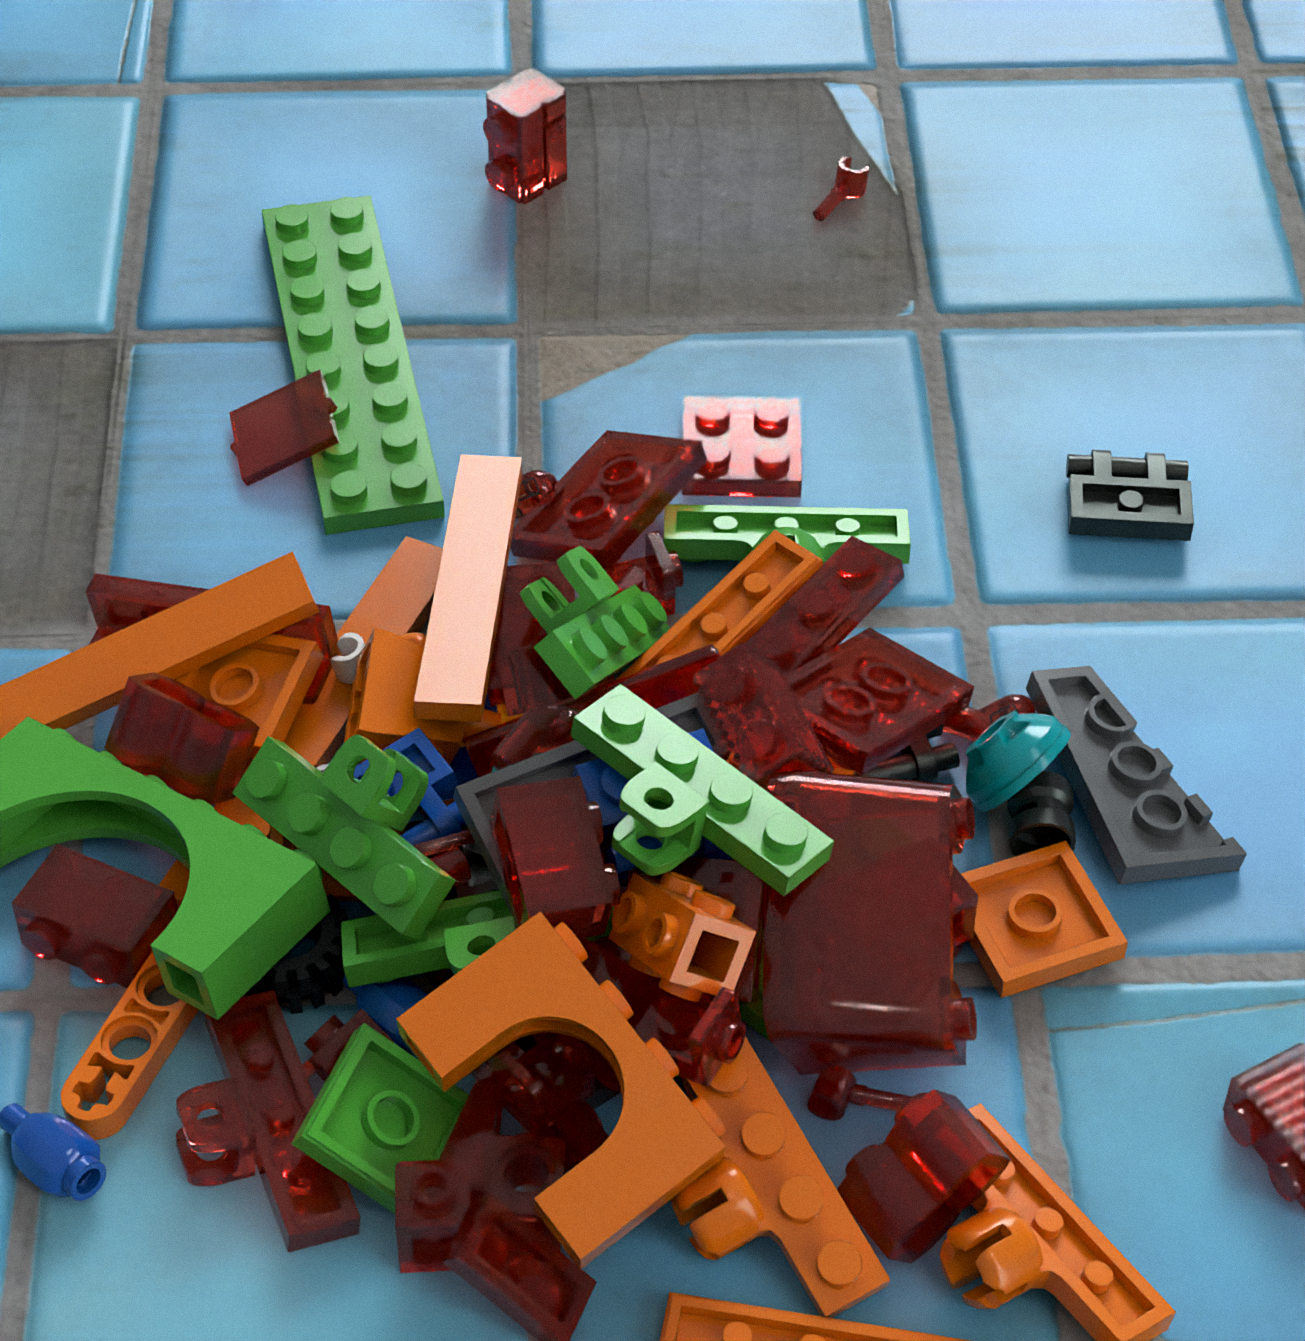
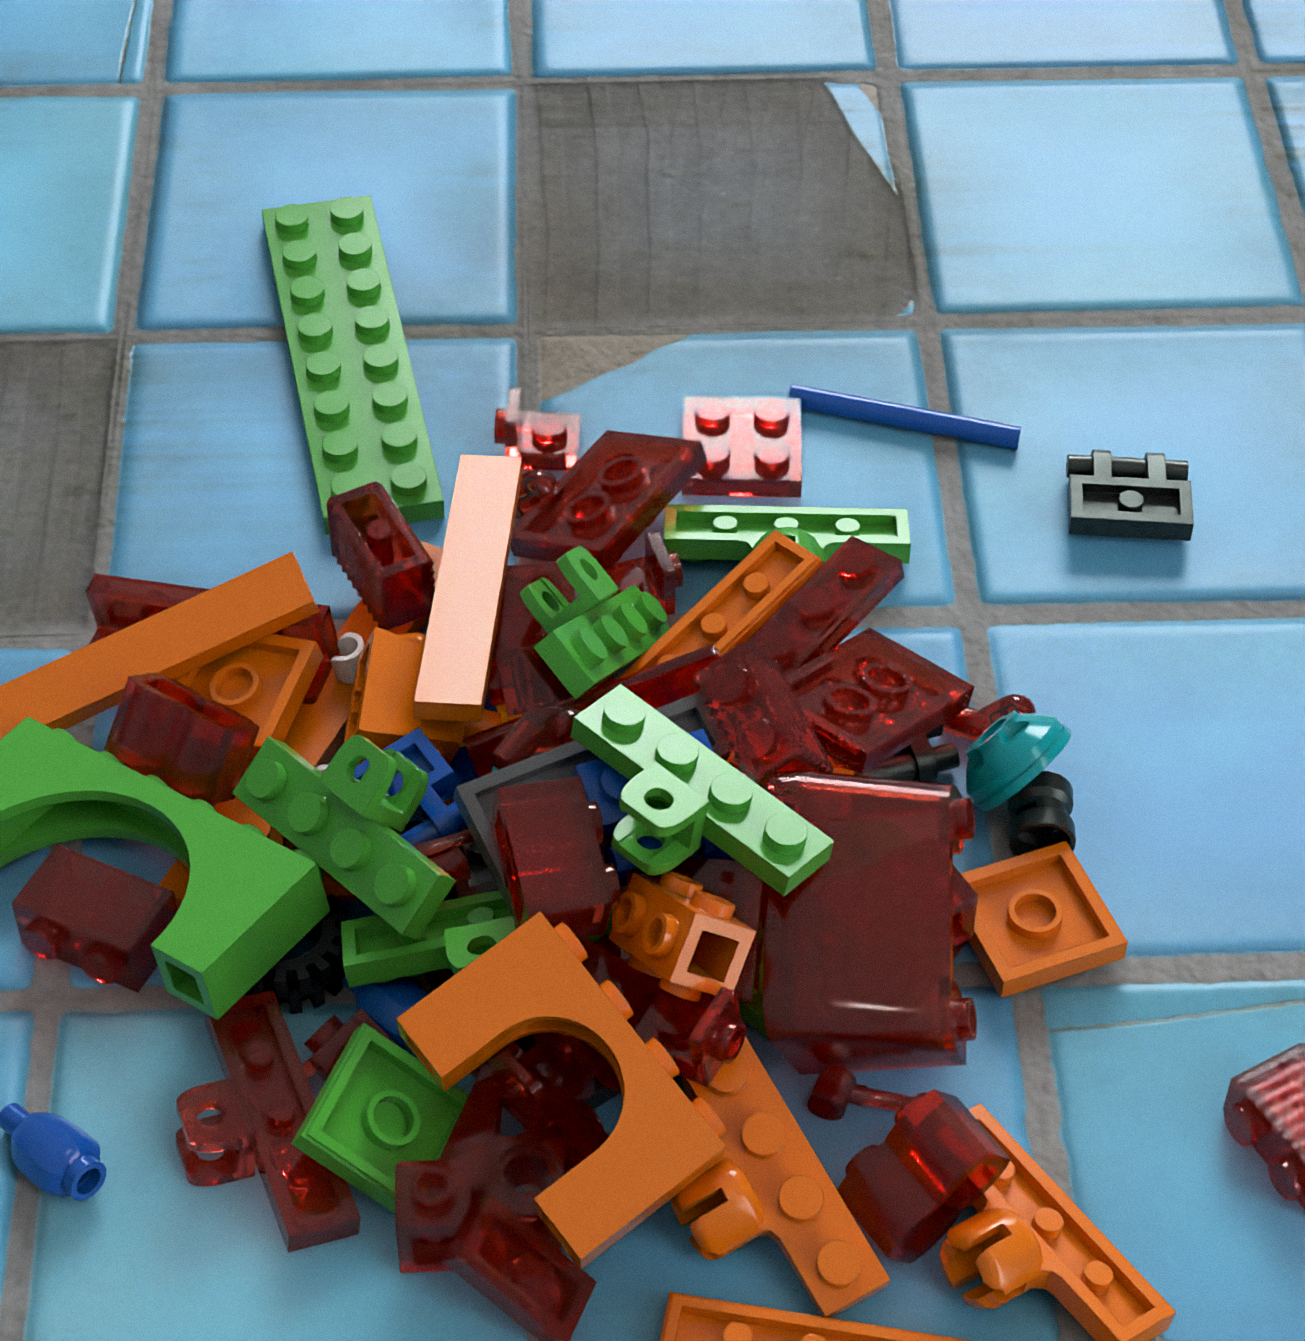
orange beam [61,951,198,1140] -> none
clear red piece [229,369,339,486] -> none
clear red brick [483,68,567,205] -> none
clear red hand [813,156,870,221] -> none
dark grey wing [1026,666,1247,885] -> none
none -> clear red brick [326,481,436,630]
none -> clear red bracket [494,387,581,472]
none -> blue bar [787,384,1022,450]

